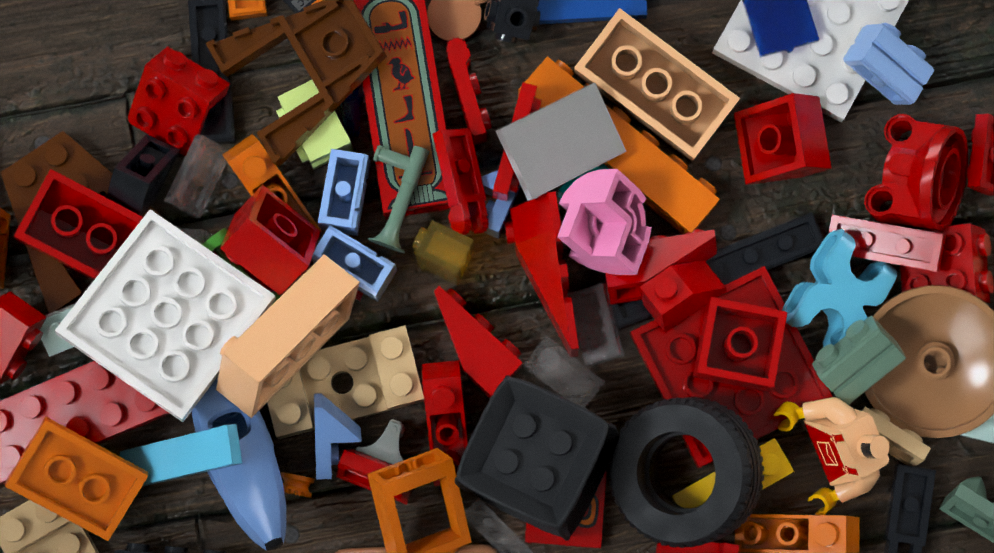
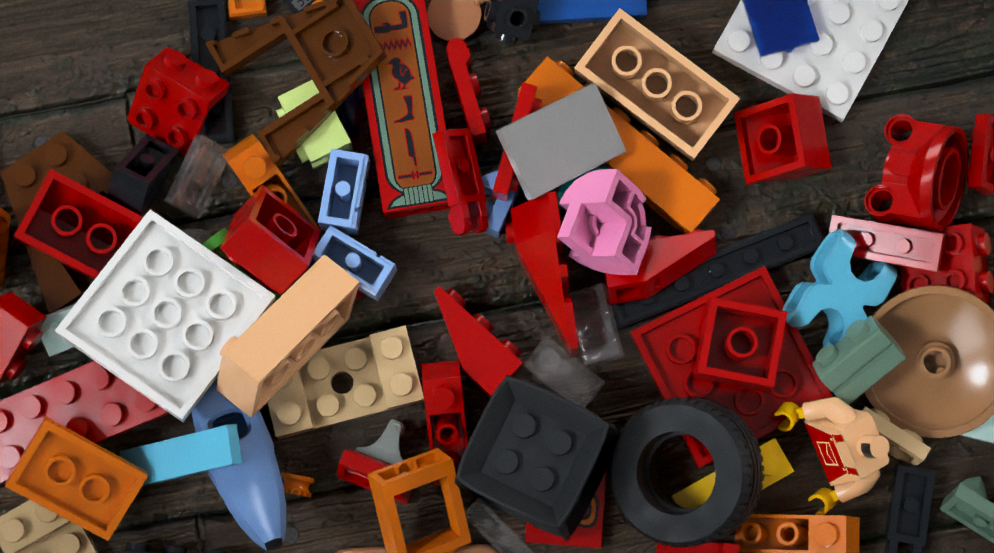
medium blue slope [314,393,362,480] -> none
sand green piece [368,145,430,253] -> none
clear yellow brick [412,220,474,285] -> none
red slope [640,260,727,332] -> none
light blue brick [843,23,934,105] -> none

